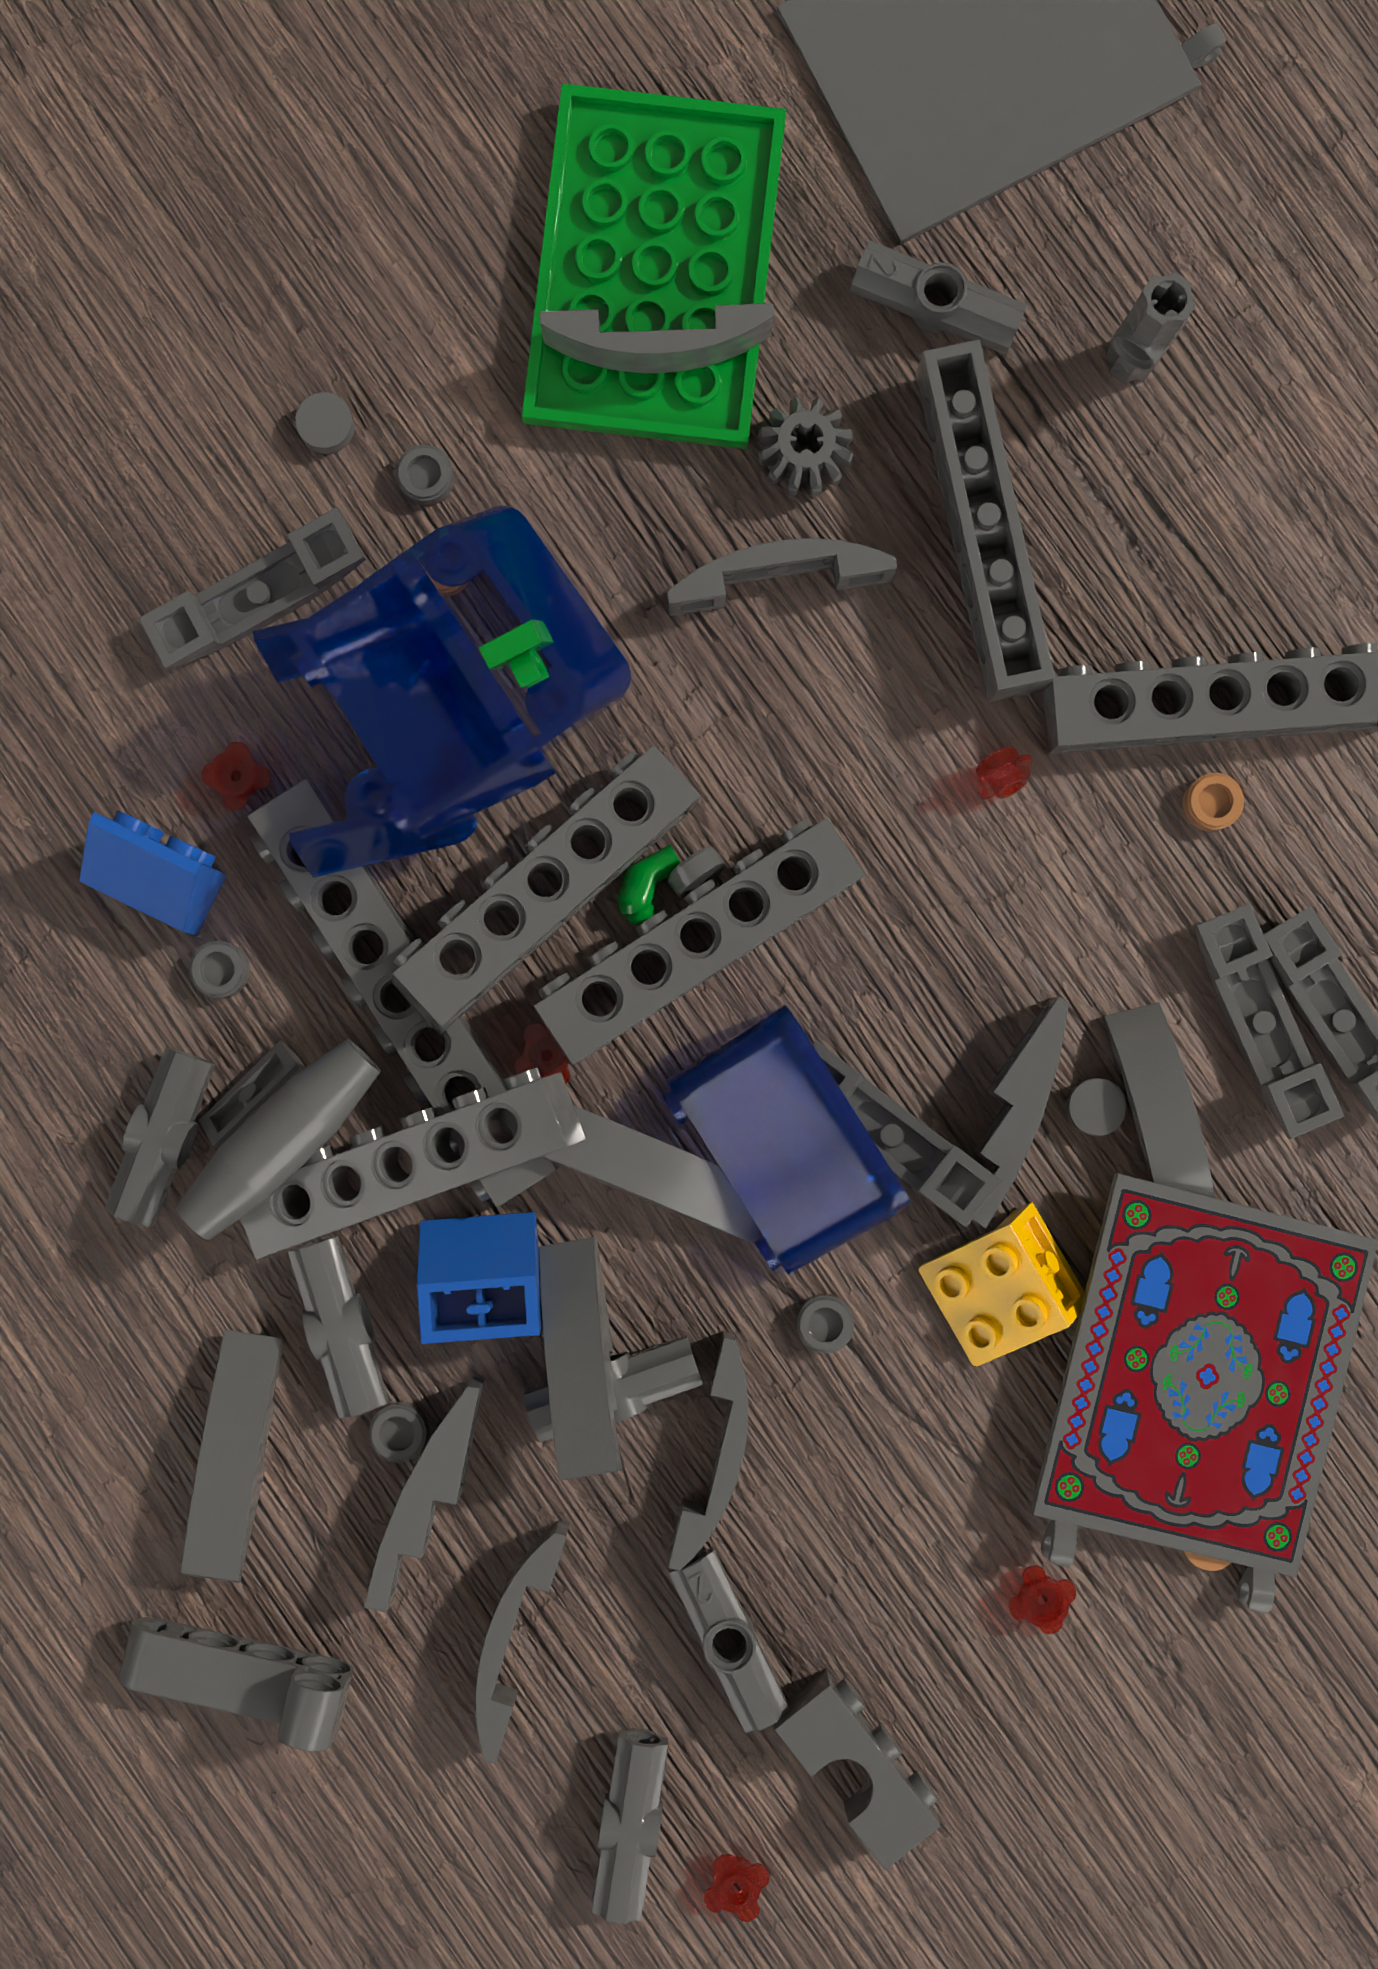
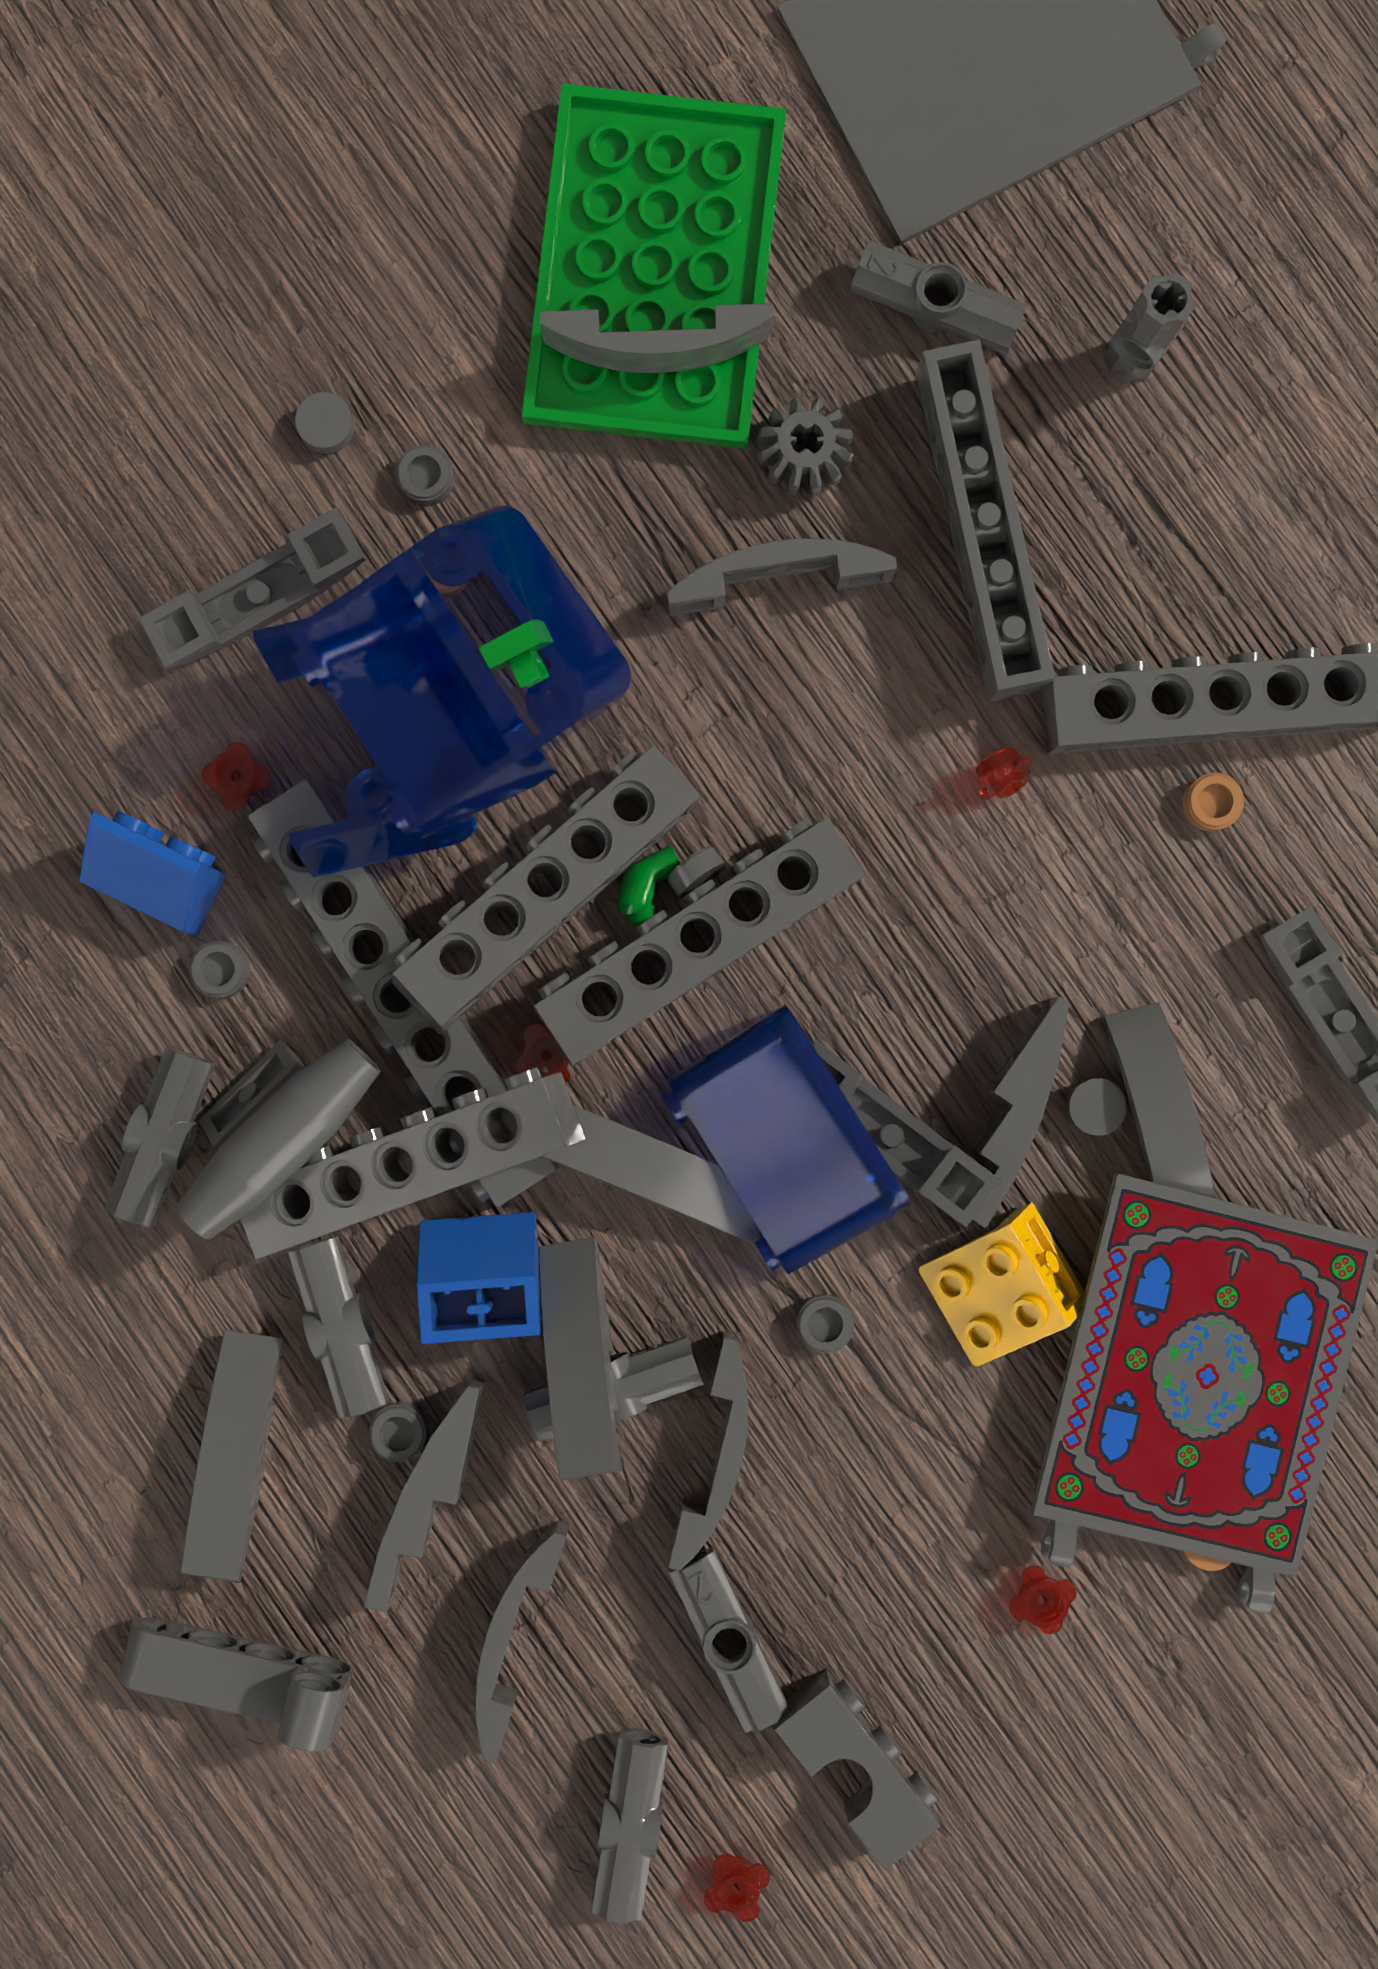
dark grey slope [1194,903,1344,1139] -> none

